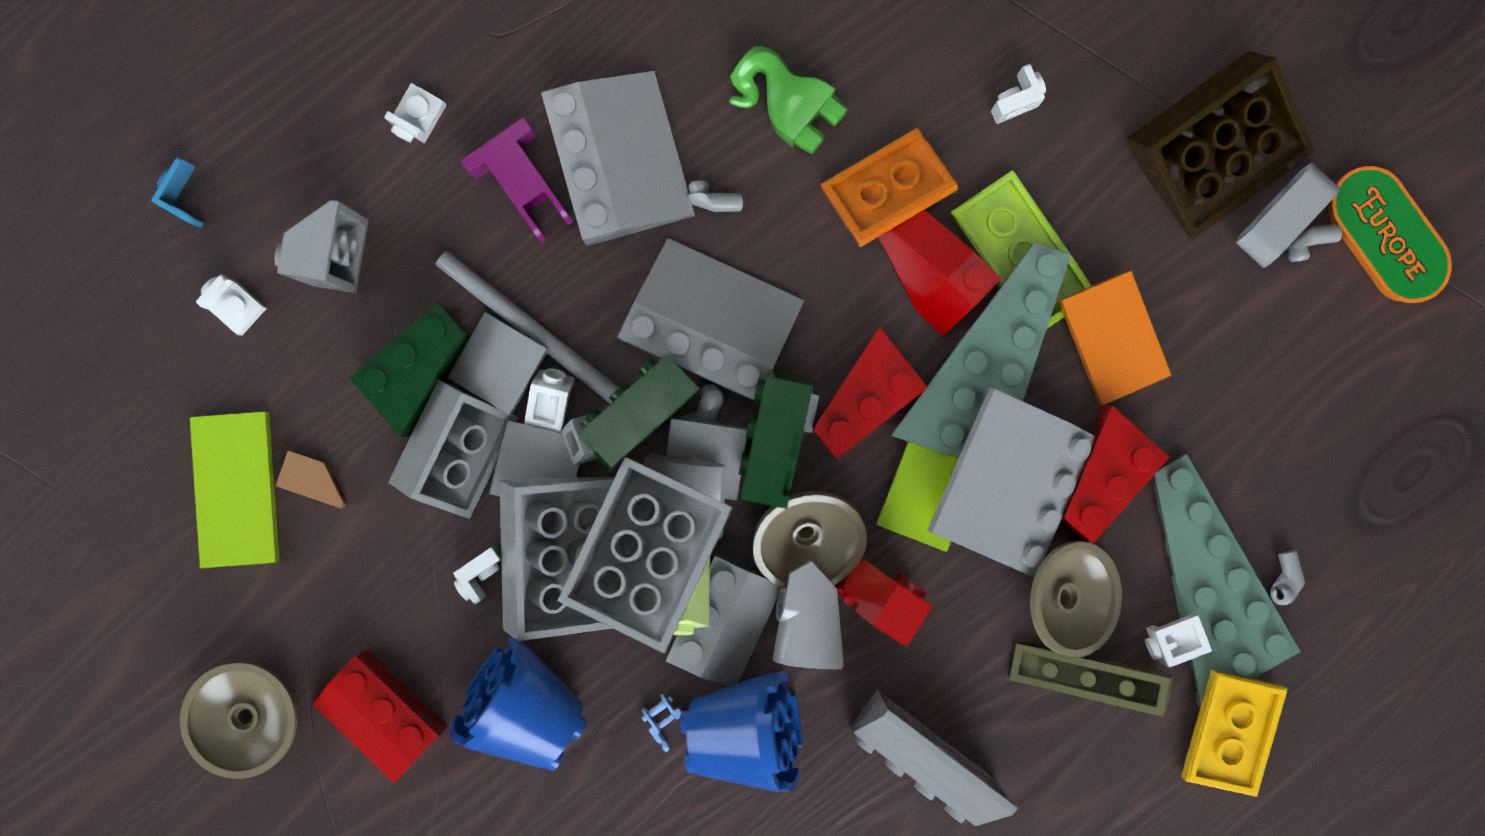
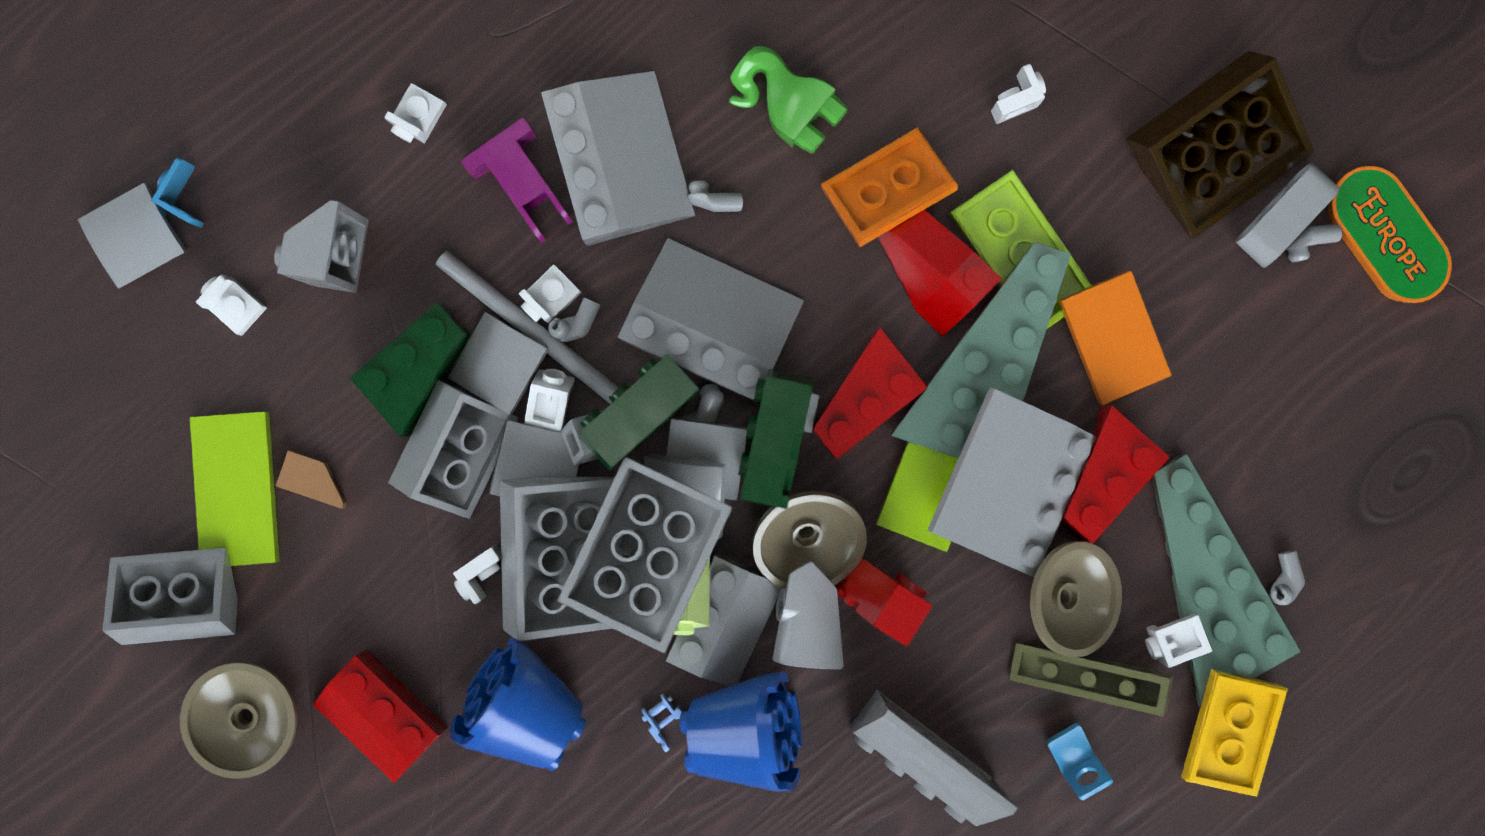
none -> light grey slope [78,182,187,289]
none -> light grey slope [102,548,238,645]
none -> white bracket [519,264,582,324]
none -> light grey arm [548,298,601,343]
none -> dark azure bracket [1046,723,1113,800]

